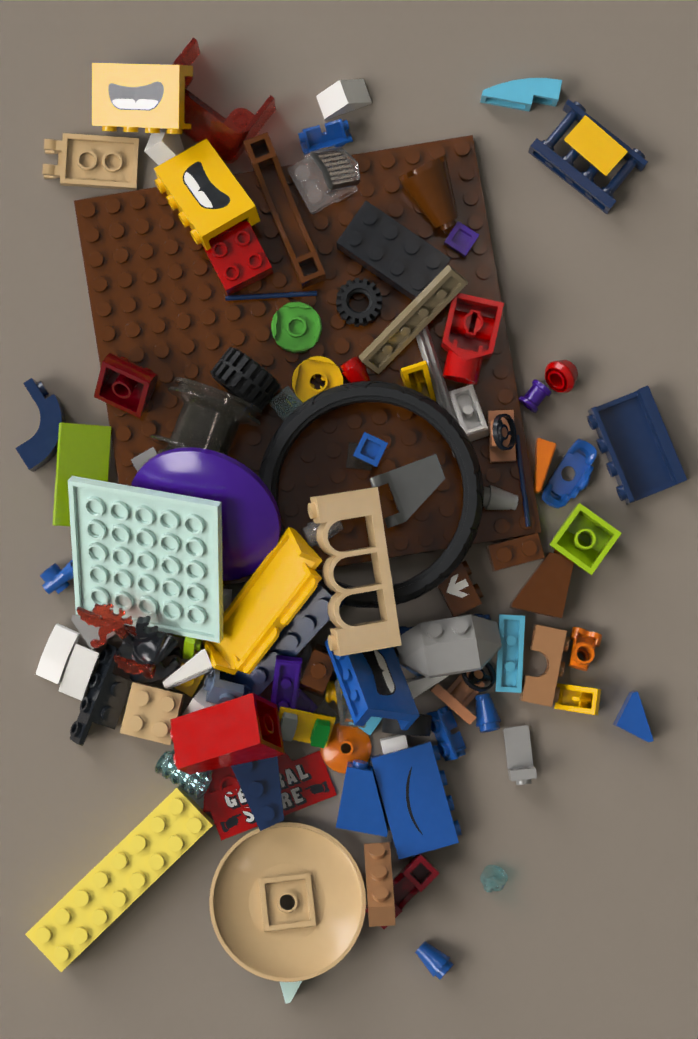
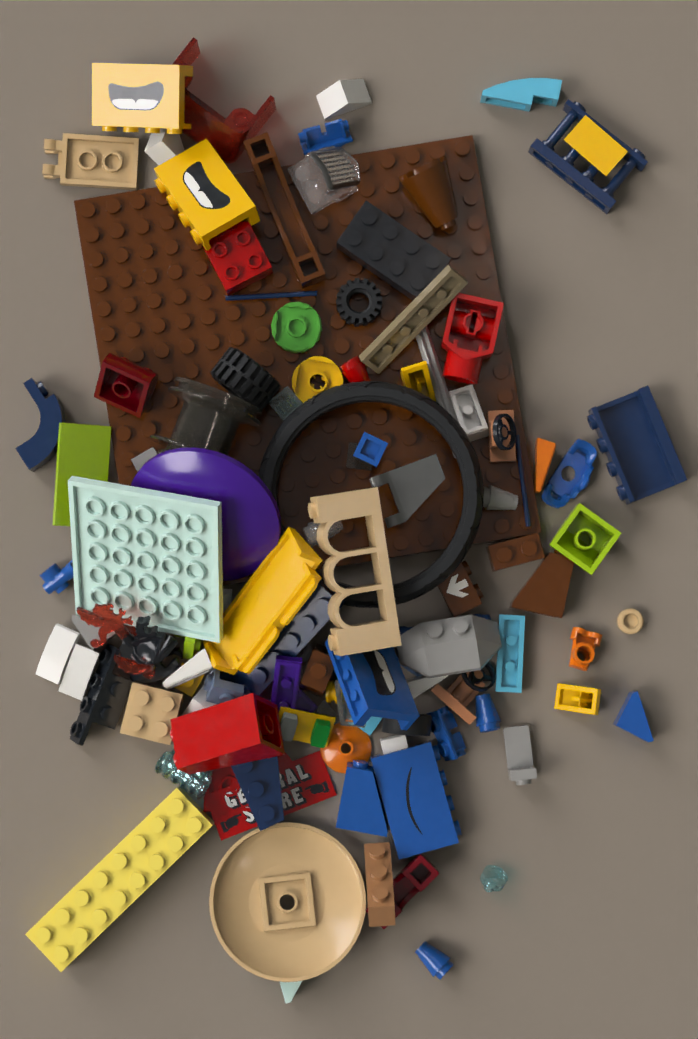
dark purple tile [444,221,479,258] -> none
dark purple bush [519,379,552,413] -> none
medium nougat arch [519,625,570,707] -> none
red cone [545,360,578,393] -> none
none -> tan tile [617,609,644,634]

